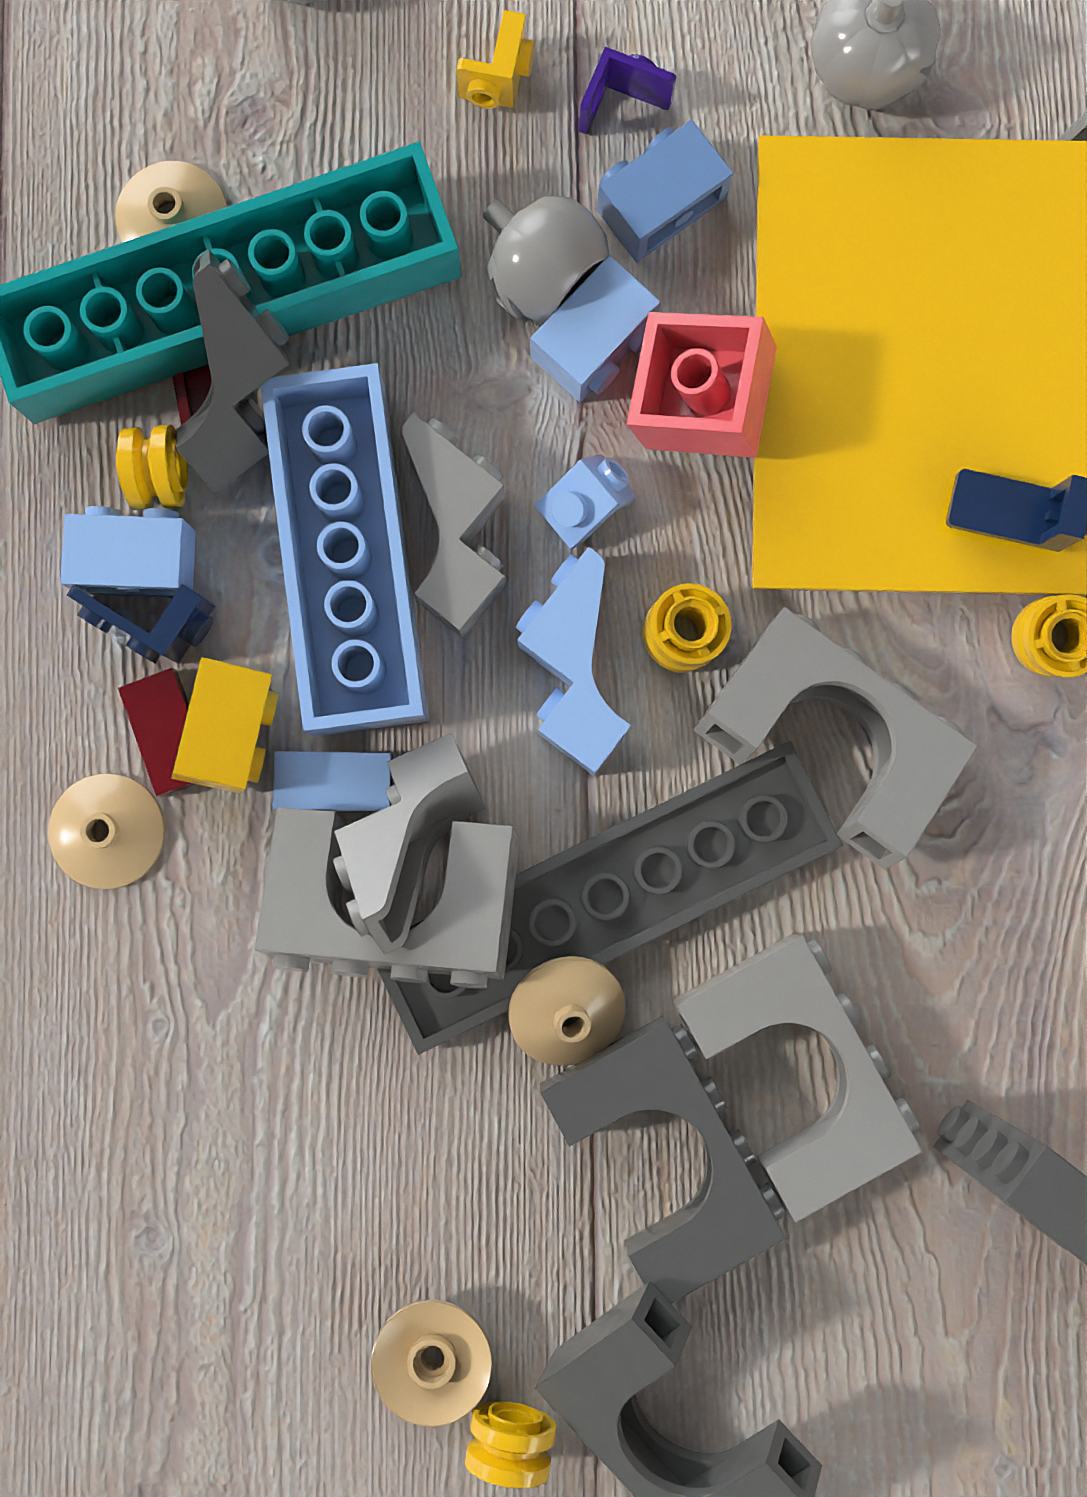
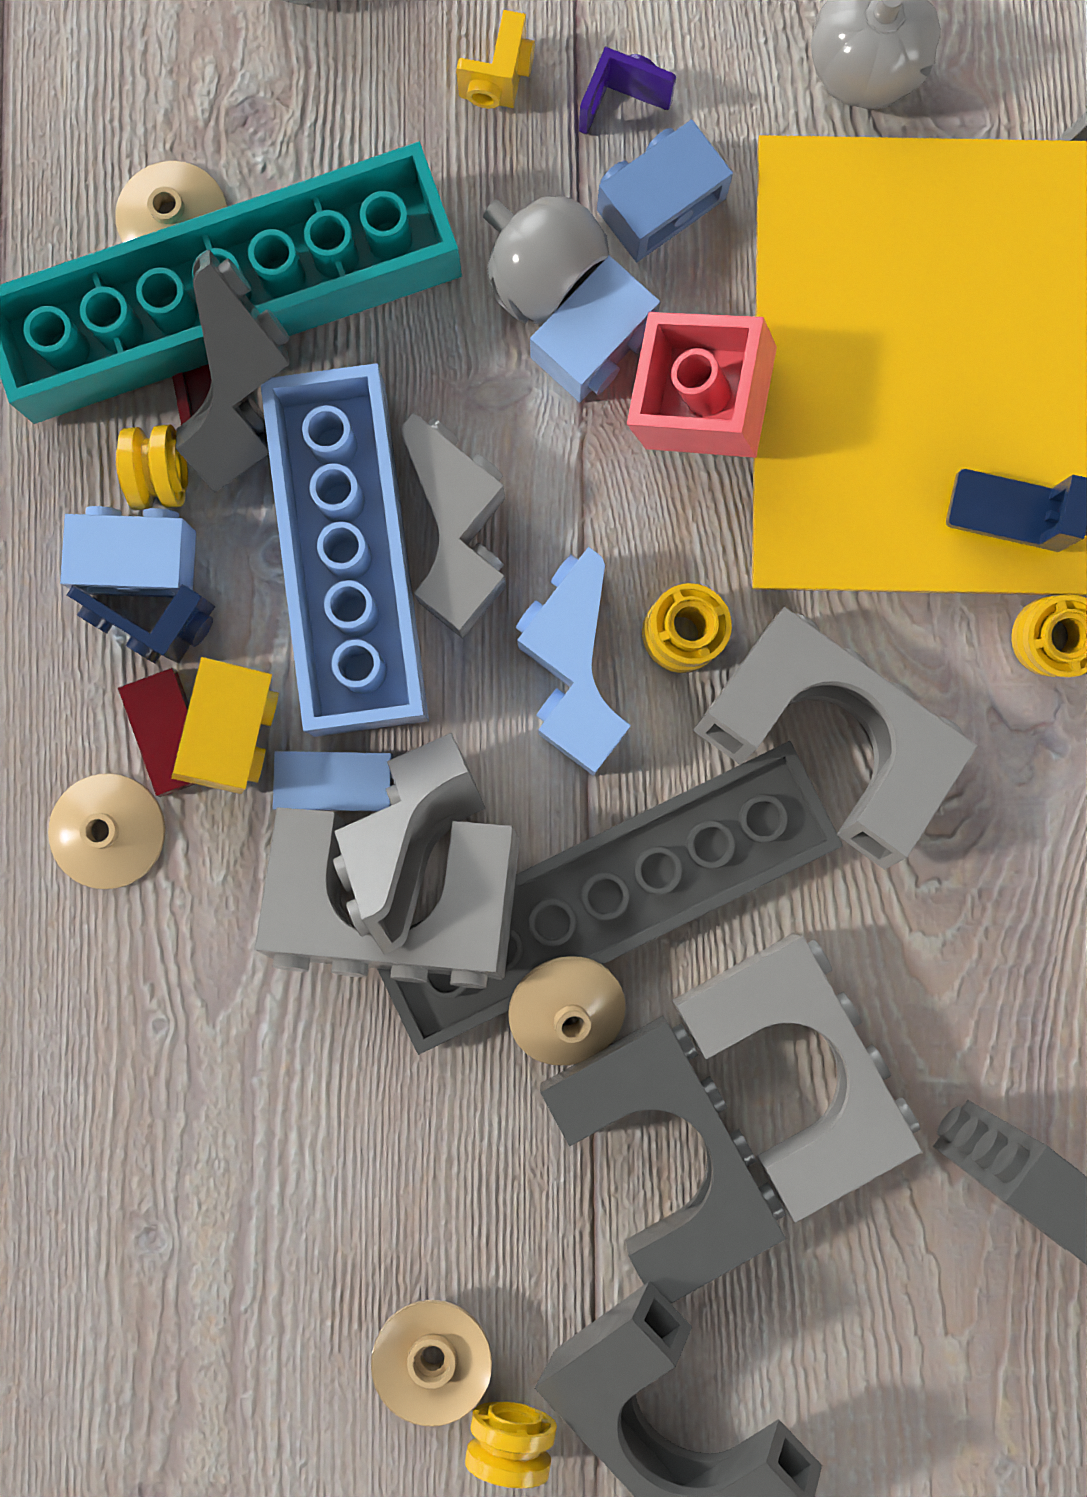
light blue bracket [534,455,637,549] -> none

